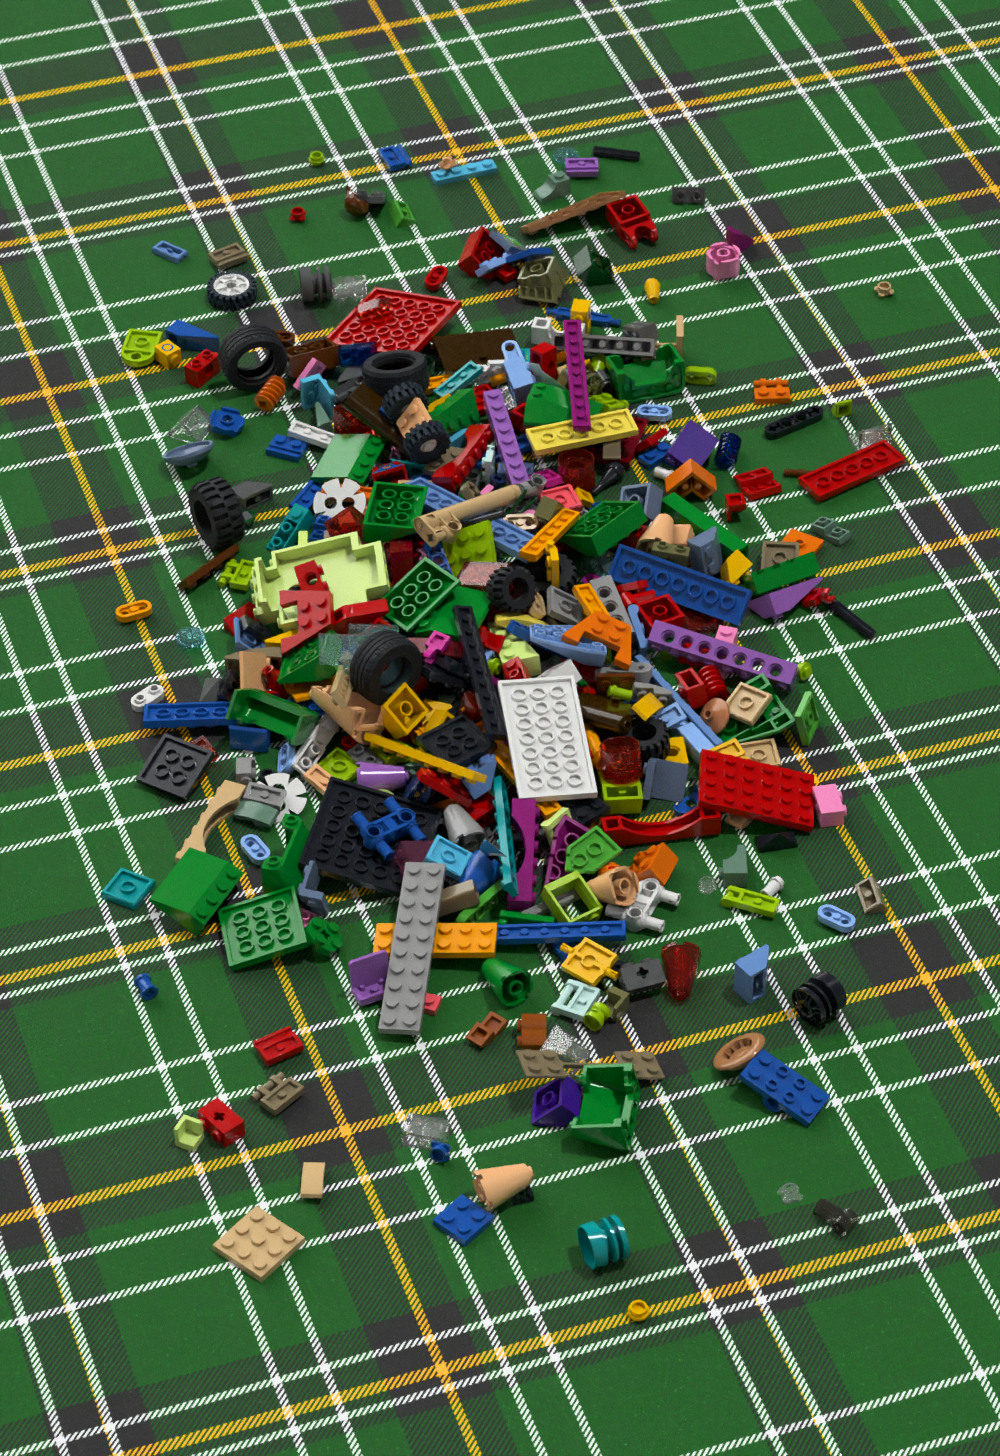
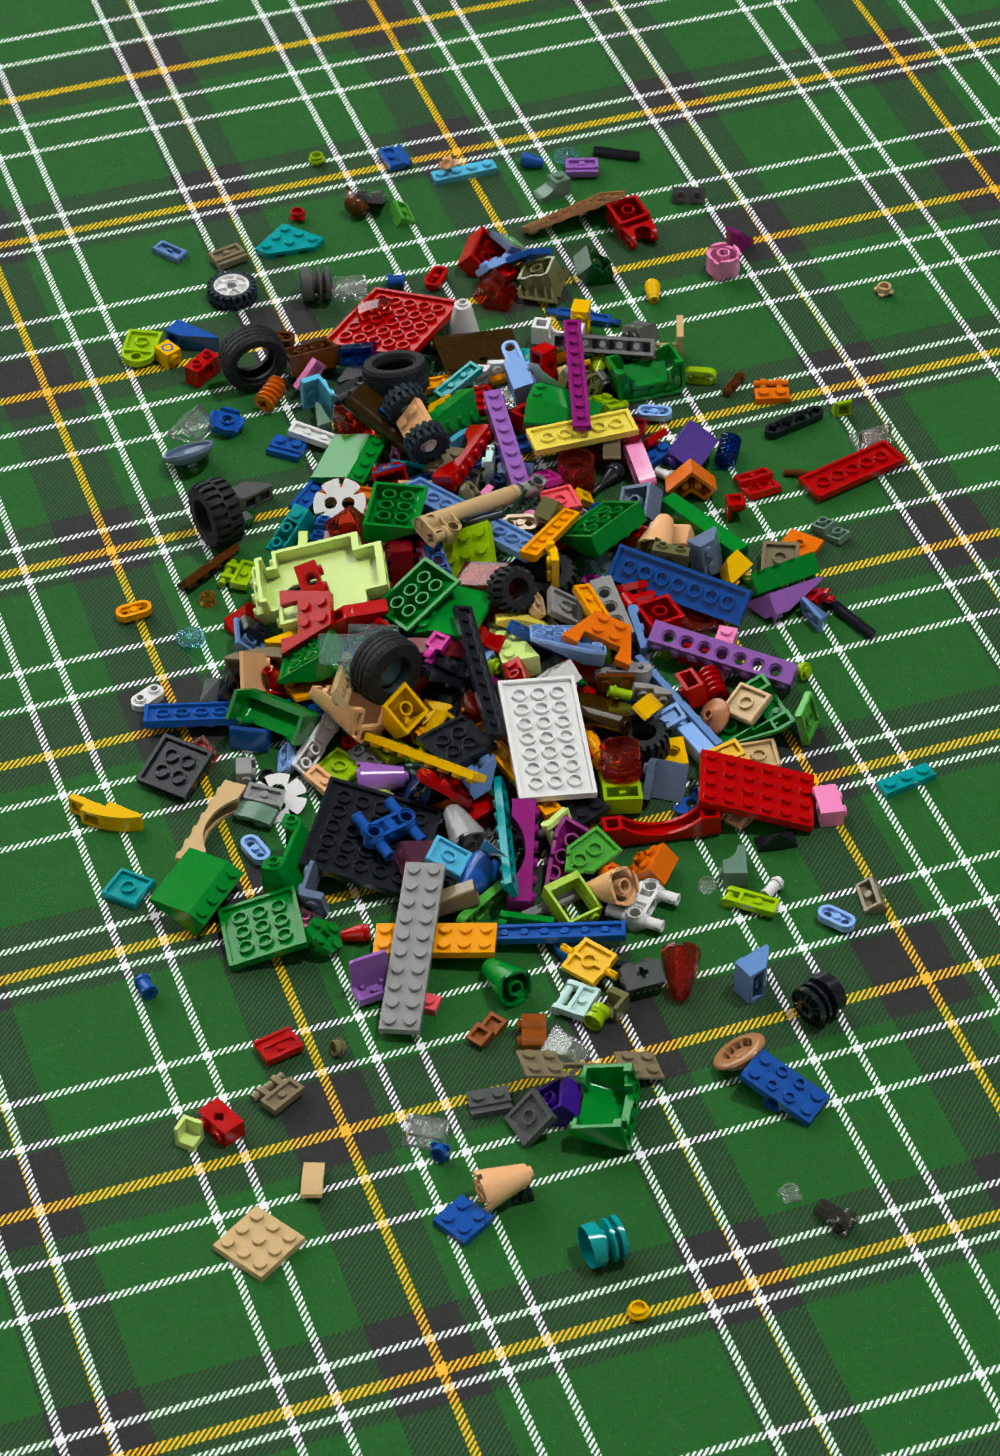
none -> yellow slope [68,793,144,832]
none -> clear orange bush [199,590,216,608]
none -> teal plate [255,223,324,259]
none -> olive plate [329,1037,347,1058]
none -> red cone [341,923,371,943]
none -> blue bush [387,273,405,288]
none -> white cone [446,299,480,335]
none -> dark grey plate [466,1085,513,1120]
none -> clear red slope [472,268,518,312]
none -> dark grey plate [505,1088,557,1148]
none -> blue cone [520,152,544,168]
none -> bright pink beam [623,442,657,486]
none -> reddish brown axle [722,371,745,397]
none -> medium blue slope [800,596,829,633]
none -> teal plate [876,762,936,799]

